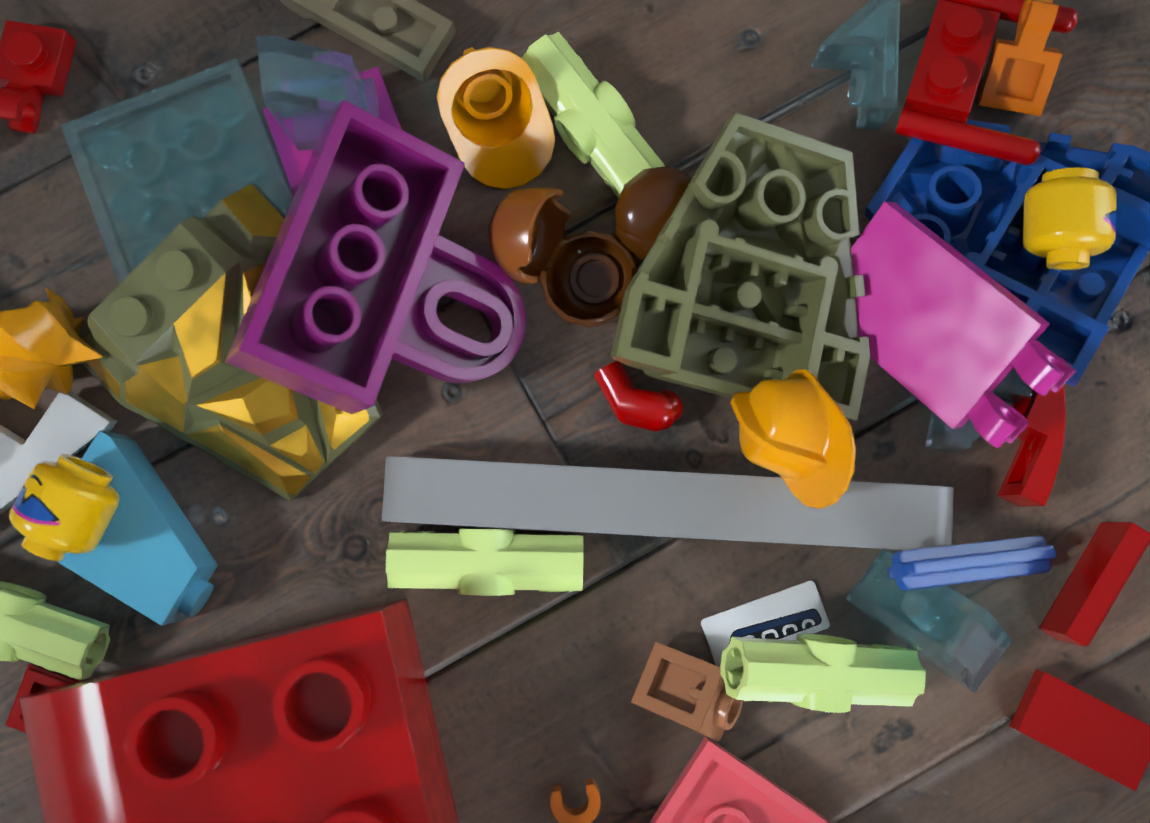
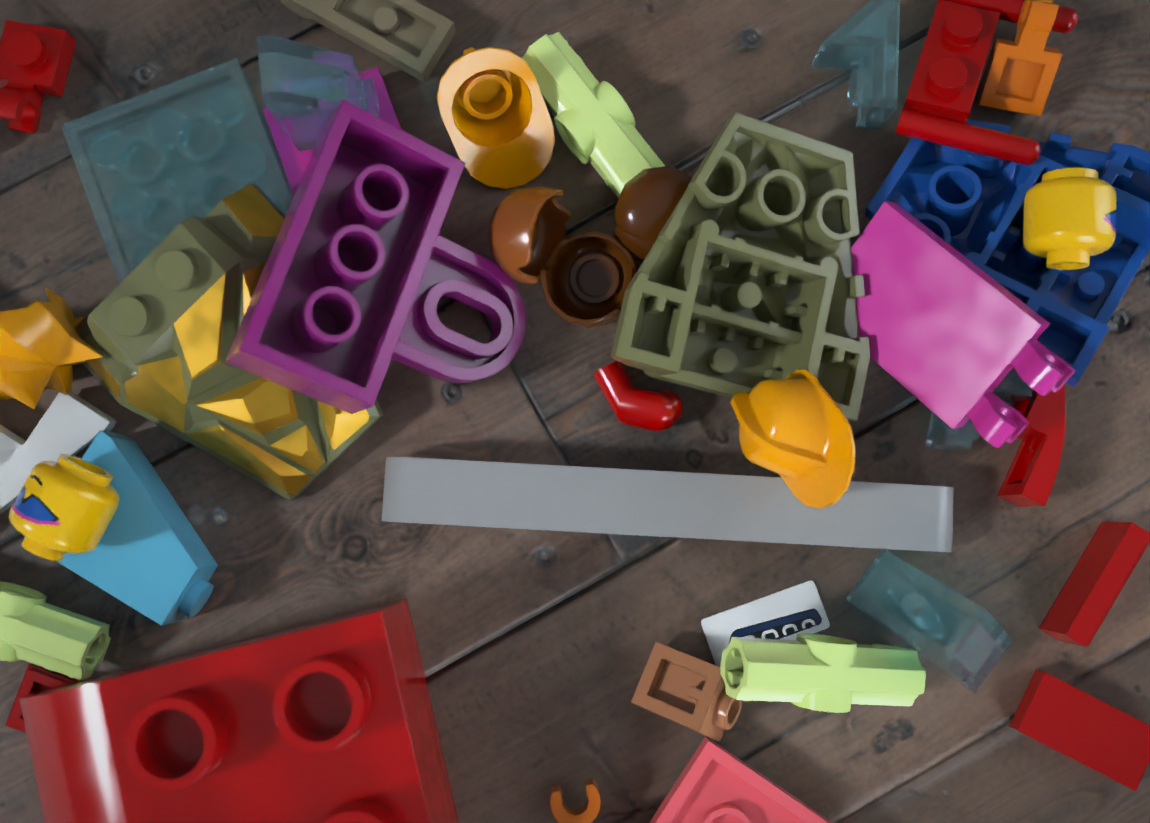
yellowish green piece [386,528,584,596] -> none
axle [888,536,1057,591] -> none

